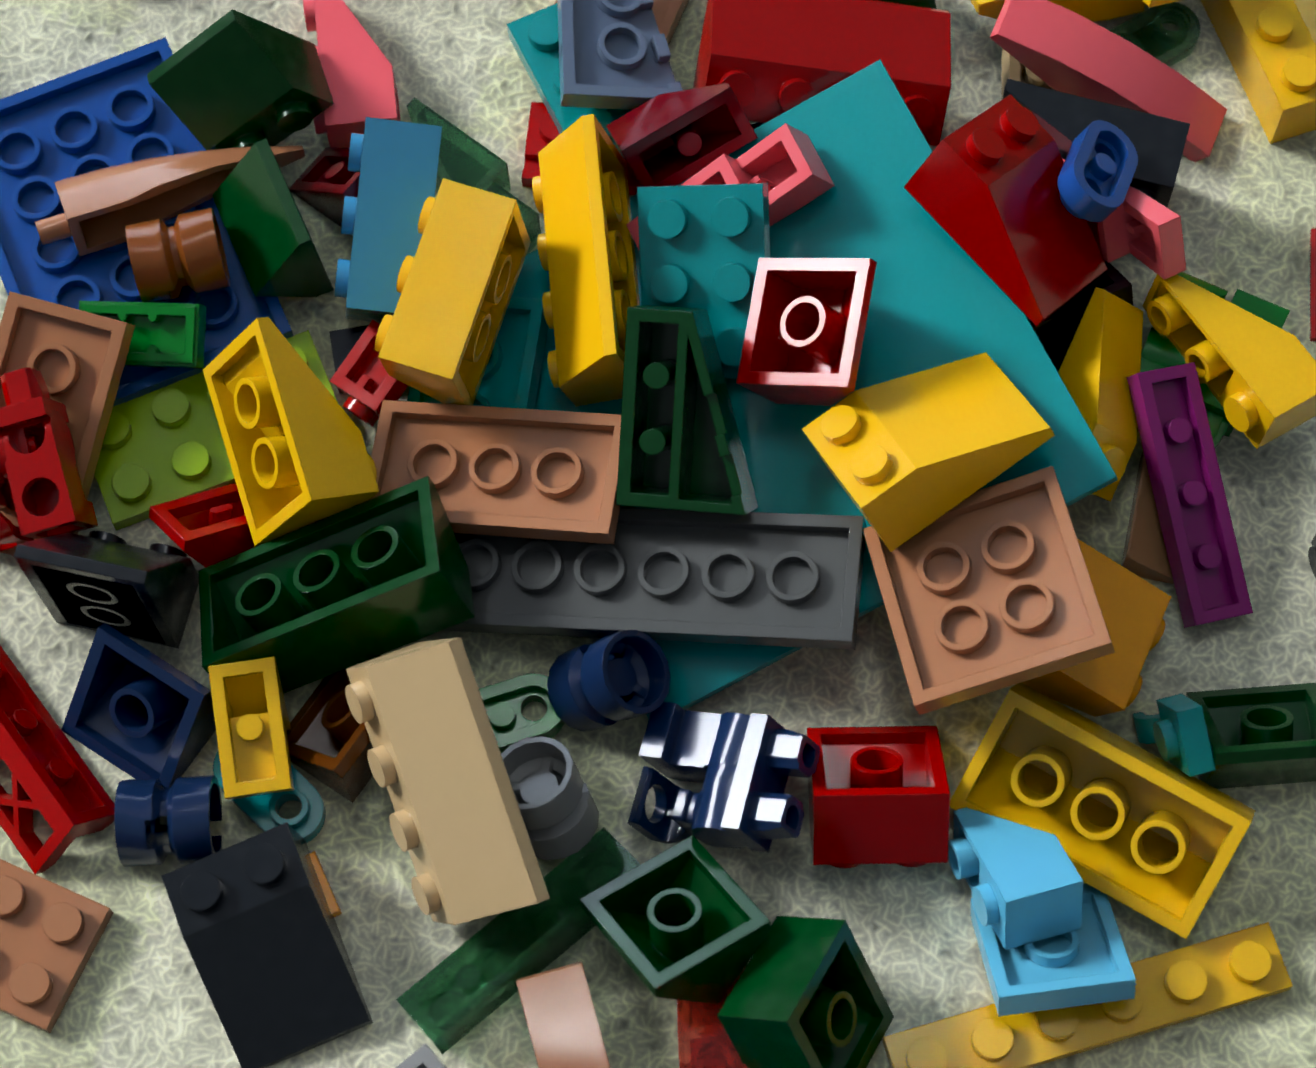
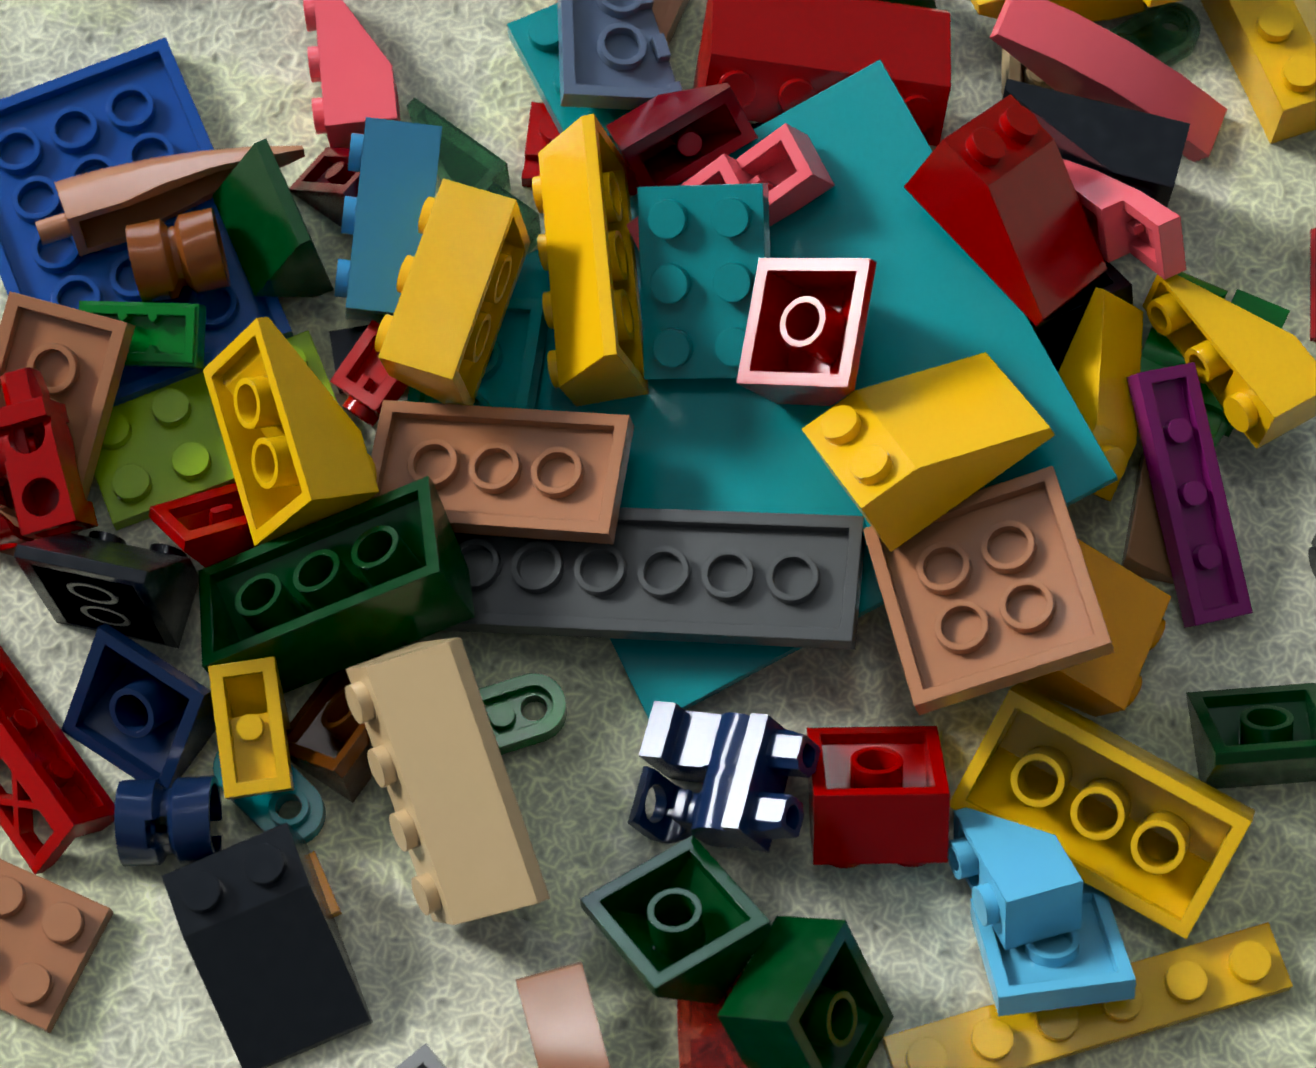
dark green slope [147,9,334,150] -> none
clear green plate [396,827,641,1054] -> none
light grey wheel [501,736,599,860] -> none
dark blue wheel [547,630,671,732] -> none
dark green wedge [616,305,758,515] -> none
blue plate [1057,120,1138,222] -> none
teal plate [1132,693,1216,777] -> none

